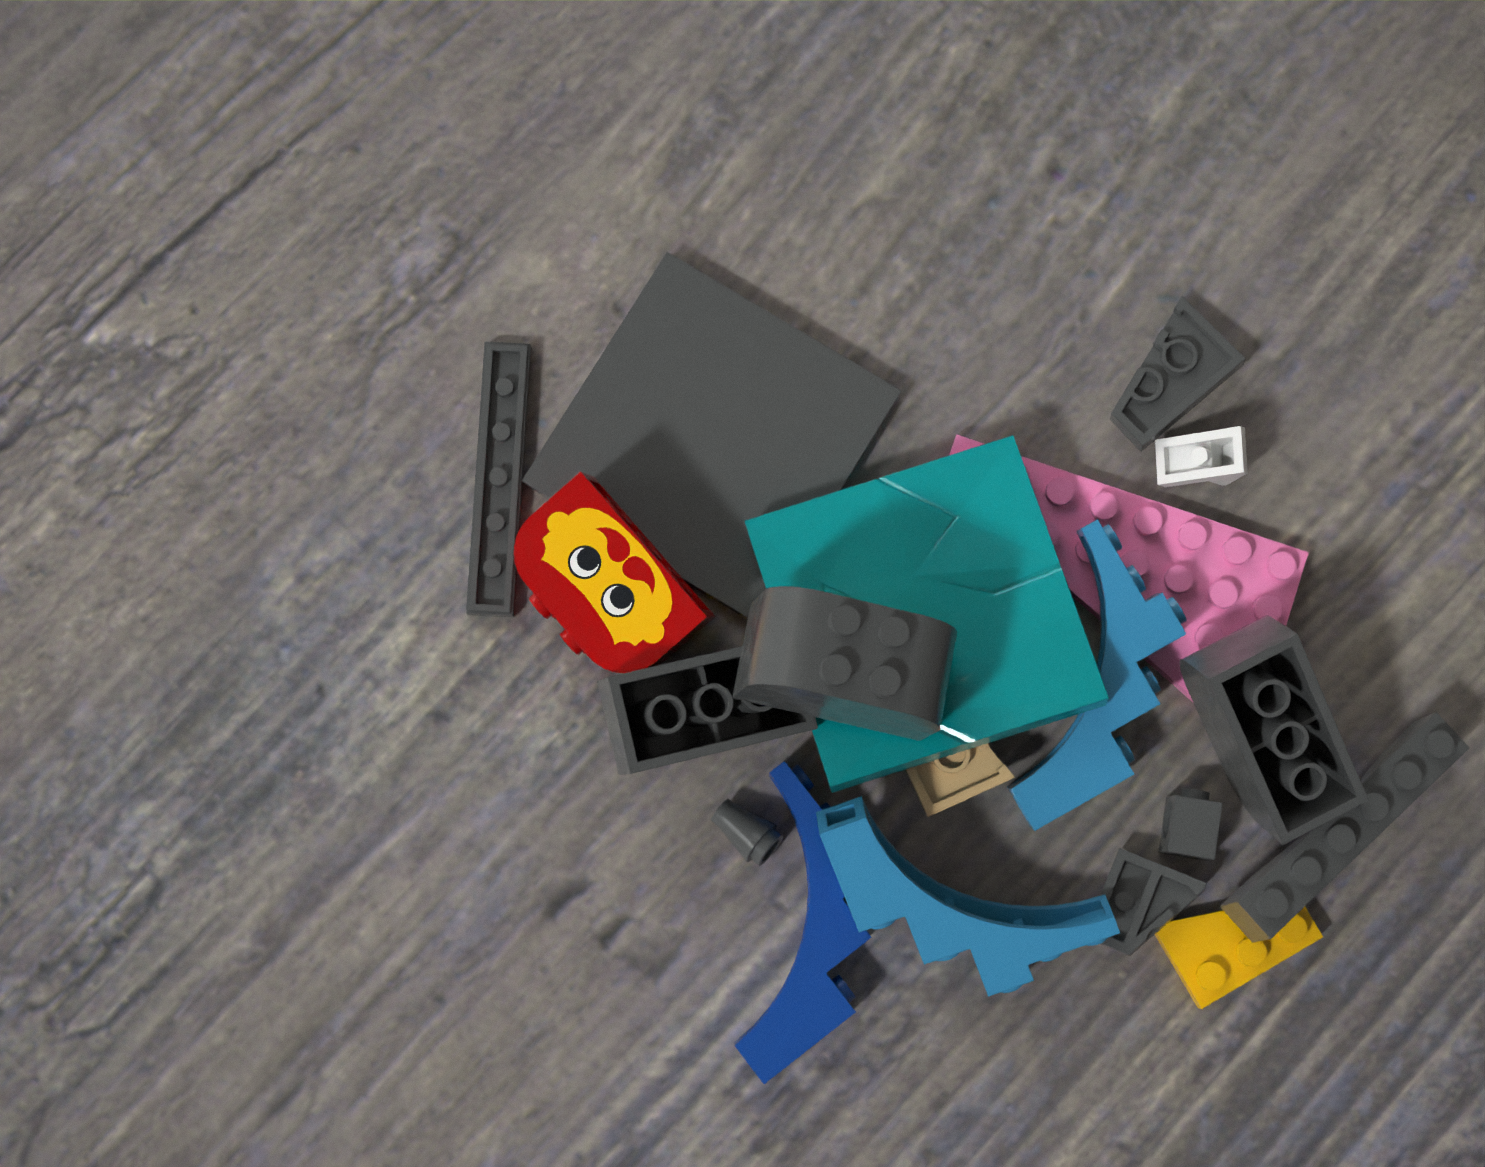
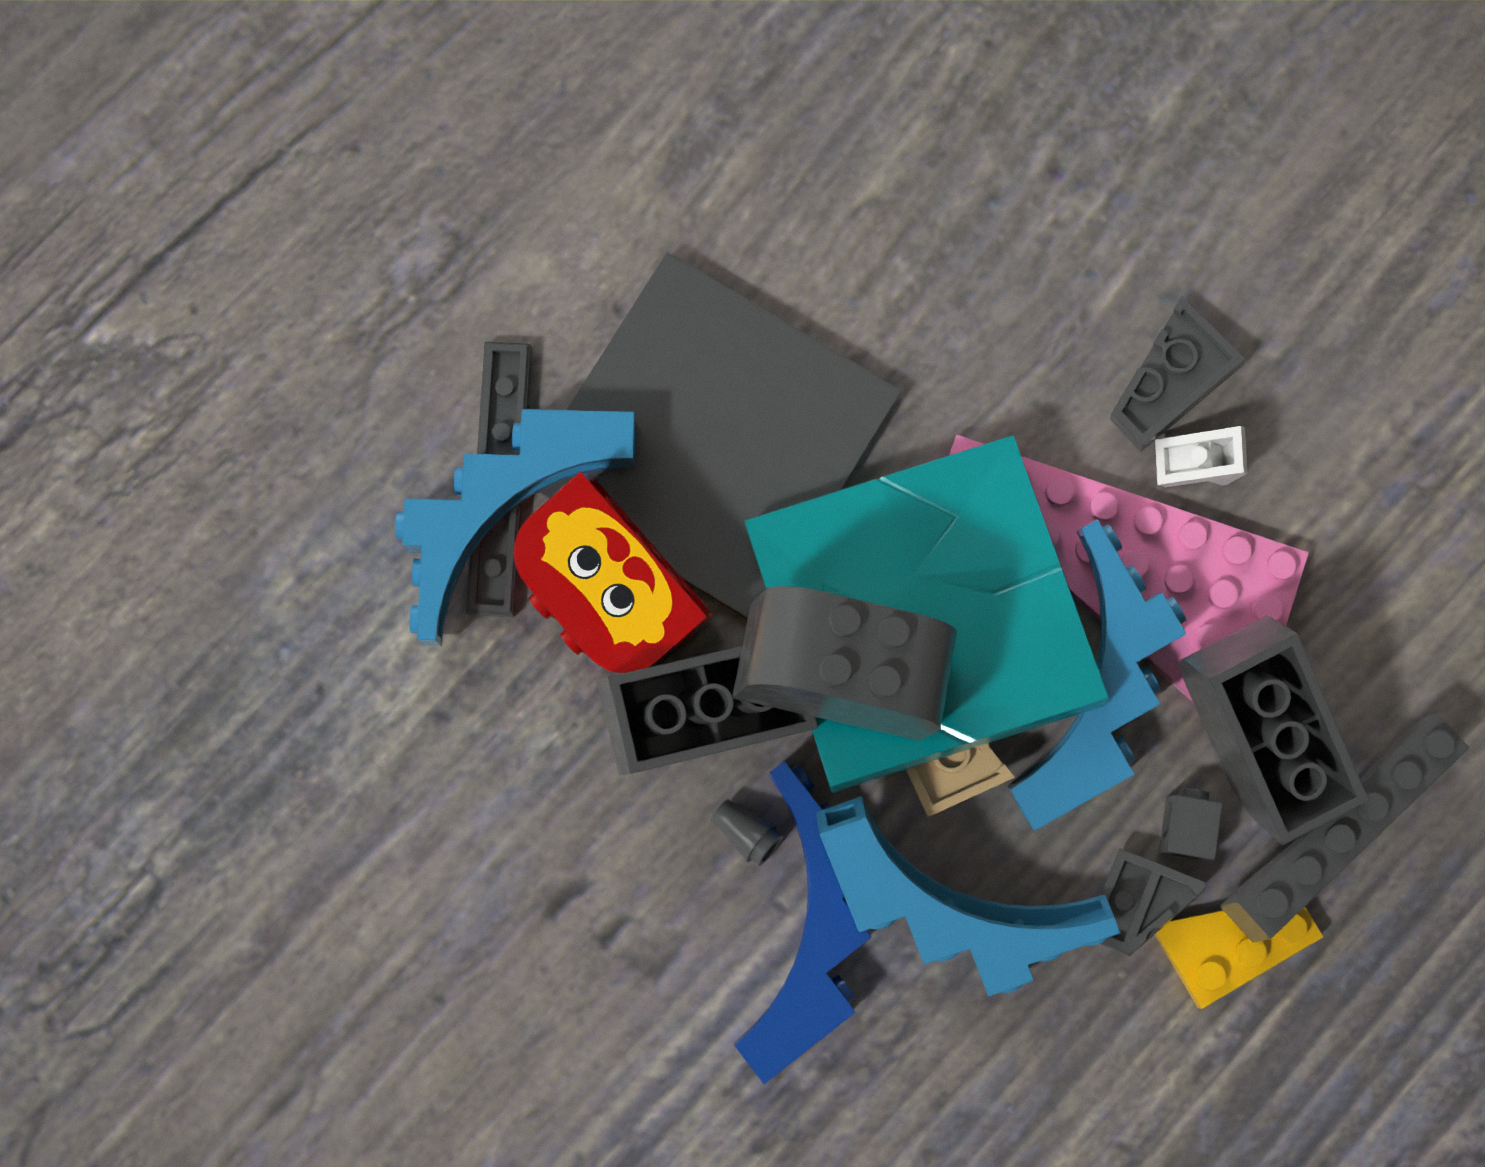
none -> dark azure arch [395,409,637,646]

